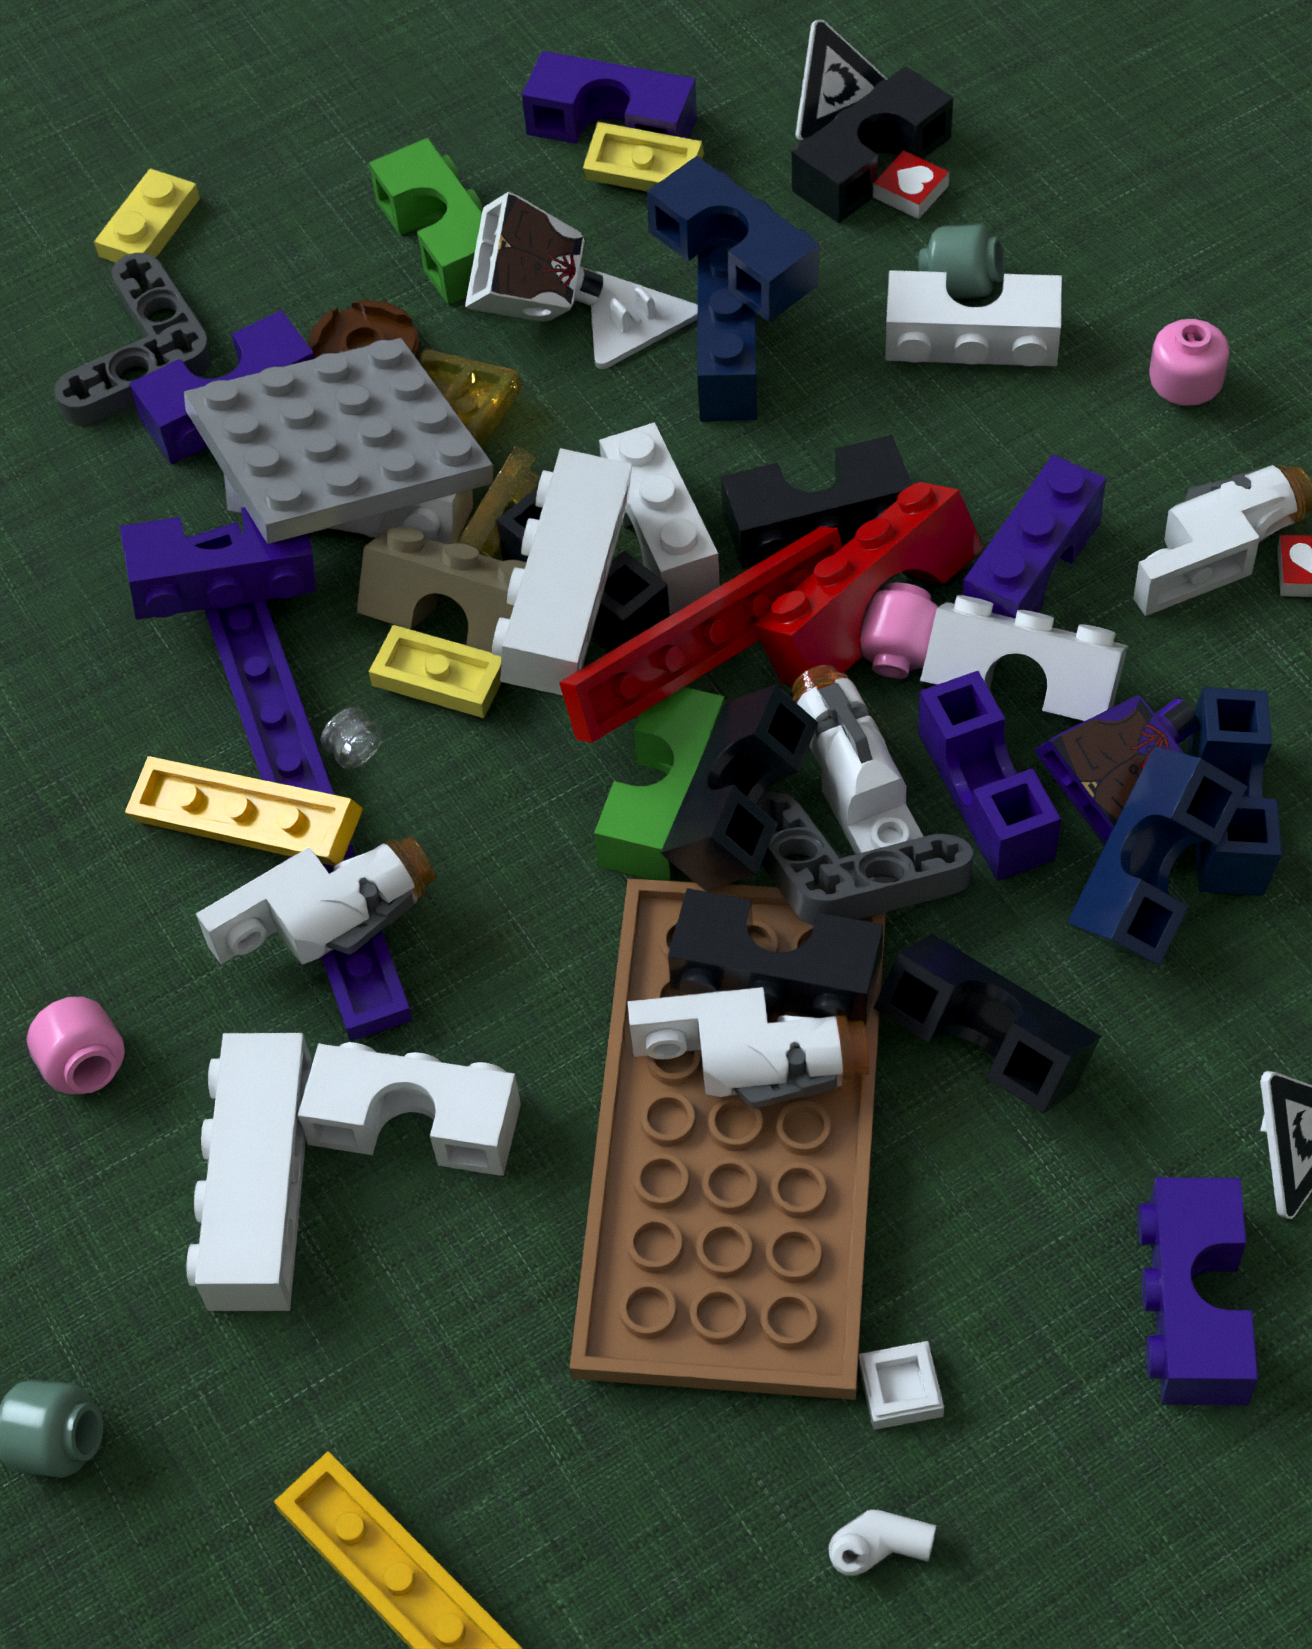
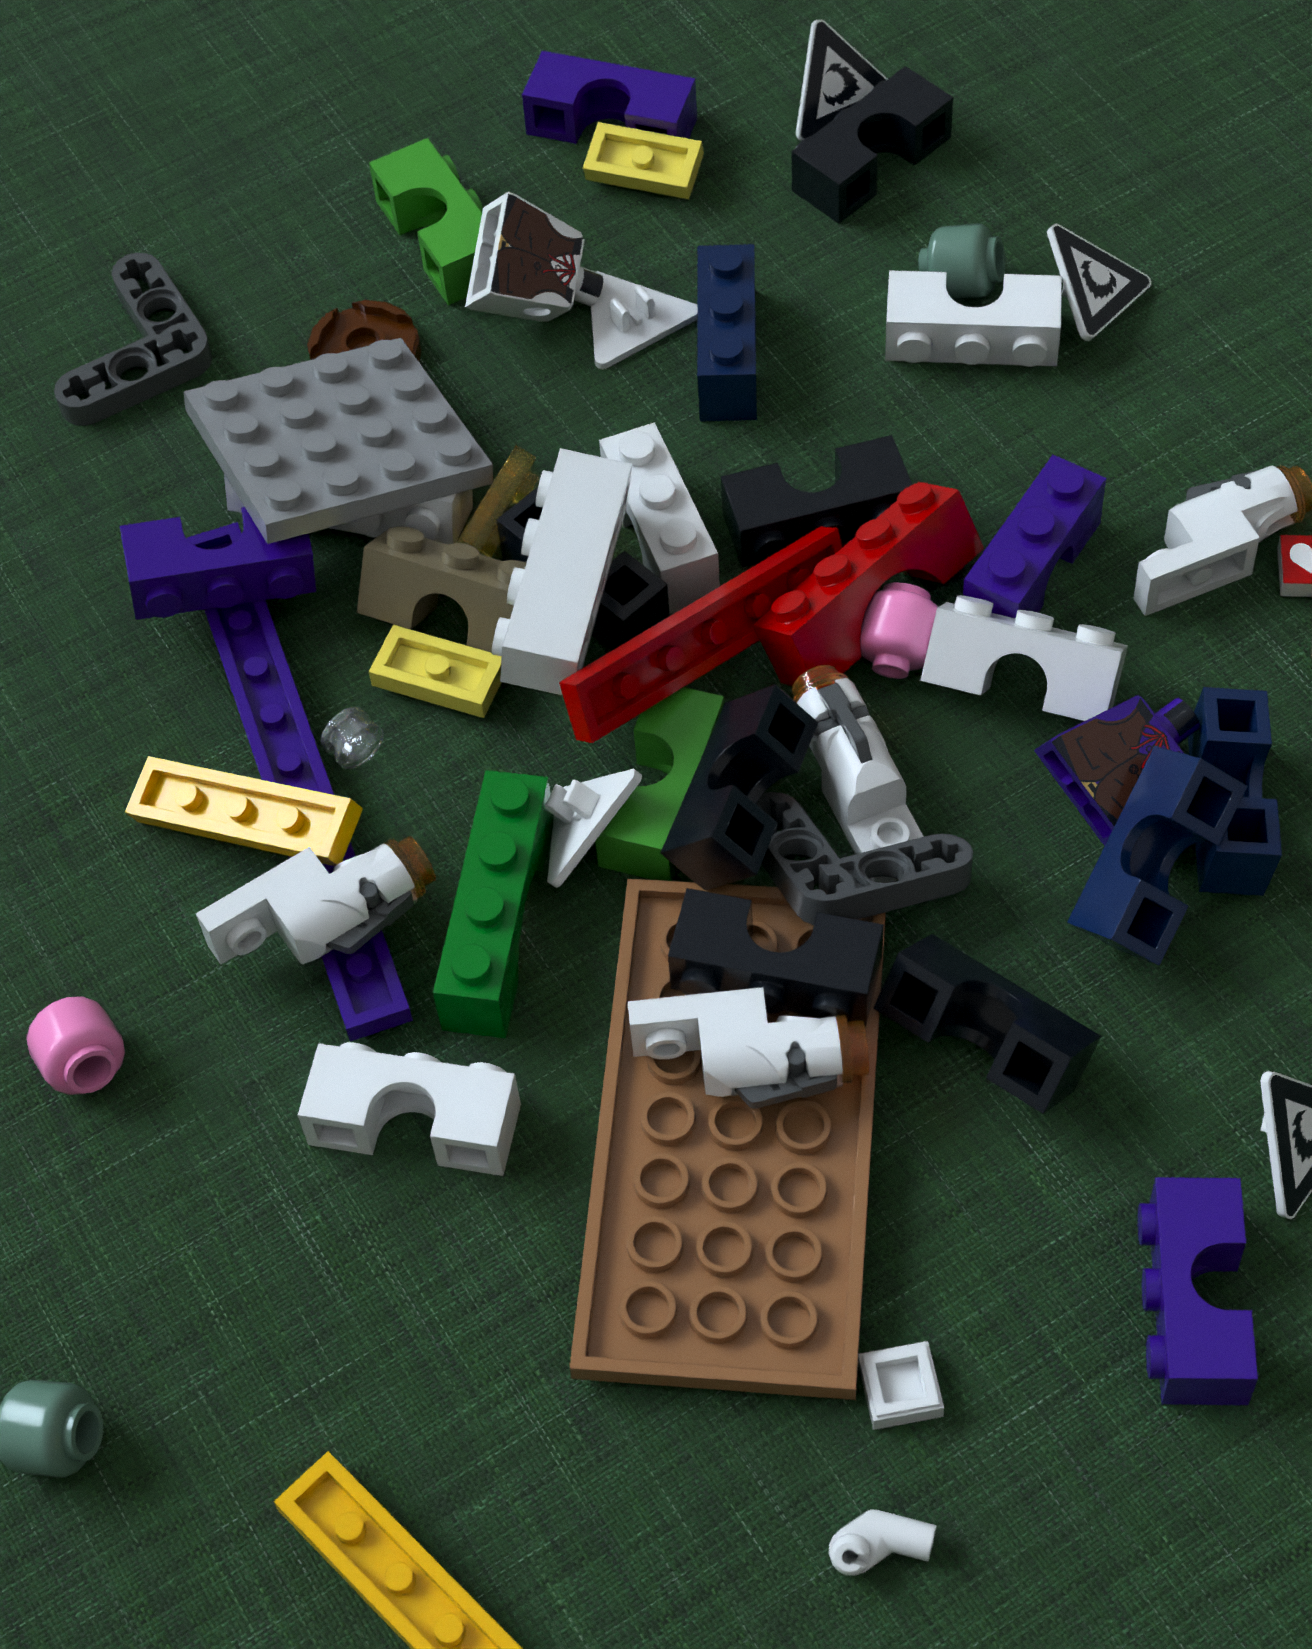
light yellow plate [94,169,200,263] -> none
dark purple arch [129,310,315,464] -> none
white brick [187,1033,313,1311] -> none
clear yellow wing [421,349,523,447] -> none
dark blue arch [647,156,819,322] -> none
tile [873,150,949,219] -> none
dark purple arch [918,671,1061,881] -> none
bright pink head [1149,319,1230,406] -> none
none -> green arch [433,770,554,1039]
none -> white piece [545,769,642,888]
none -> piece [1047,224,1151,341]

